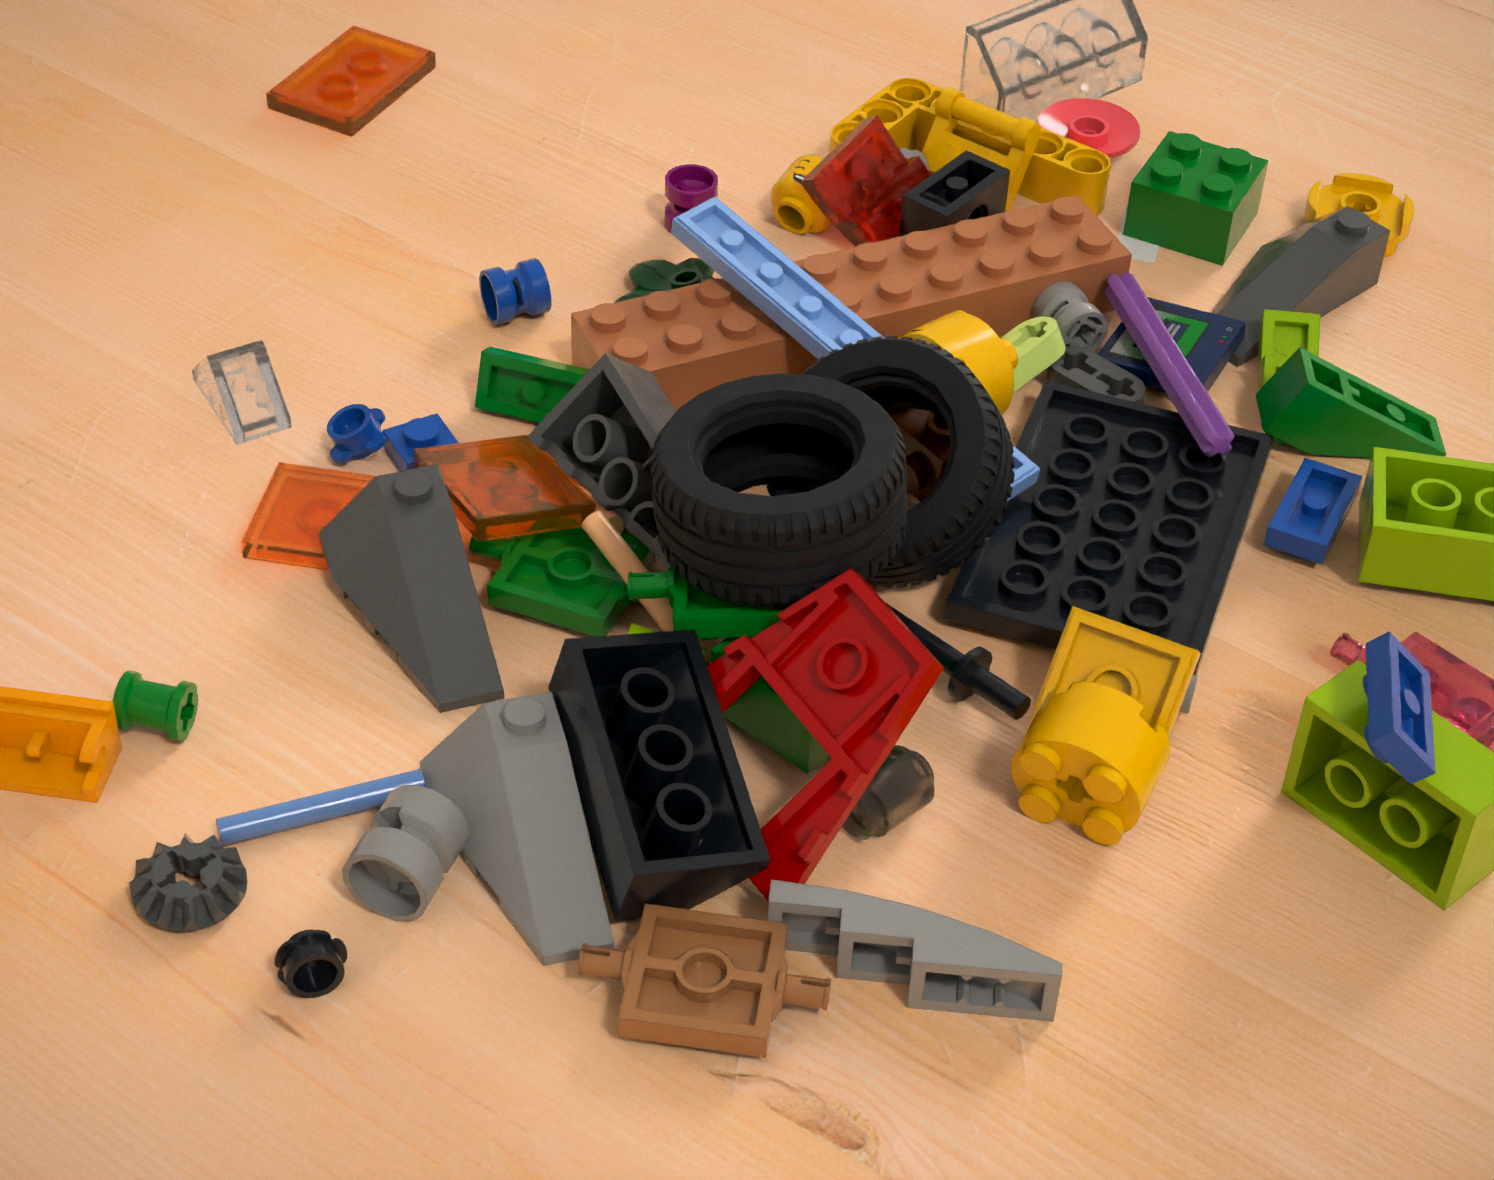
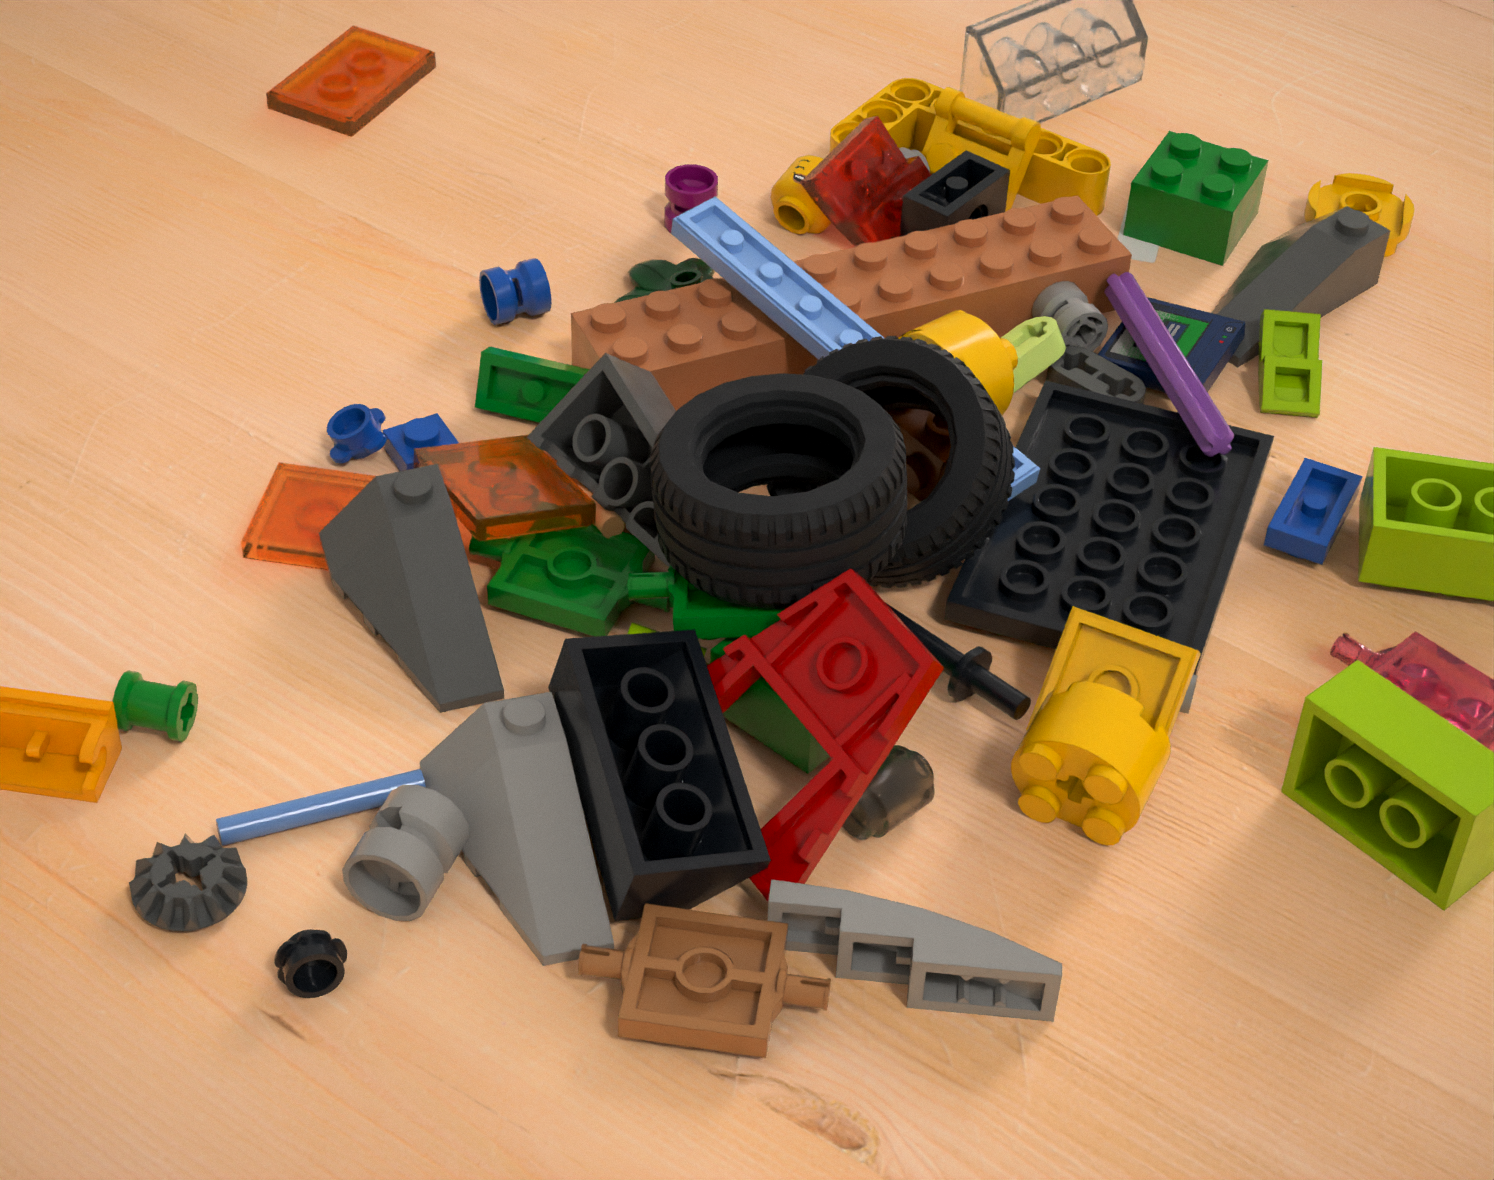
clear slope [192,339,292,445] -> none
light nougat bar [581,510,710,663] -> none
coral dish [1038,98,1141,158] -> none
green slope [1255,347,1447,458] -> none
blue plate [1363,631,1436,784] -> none

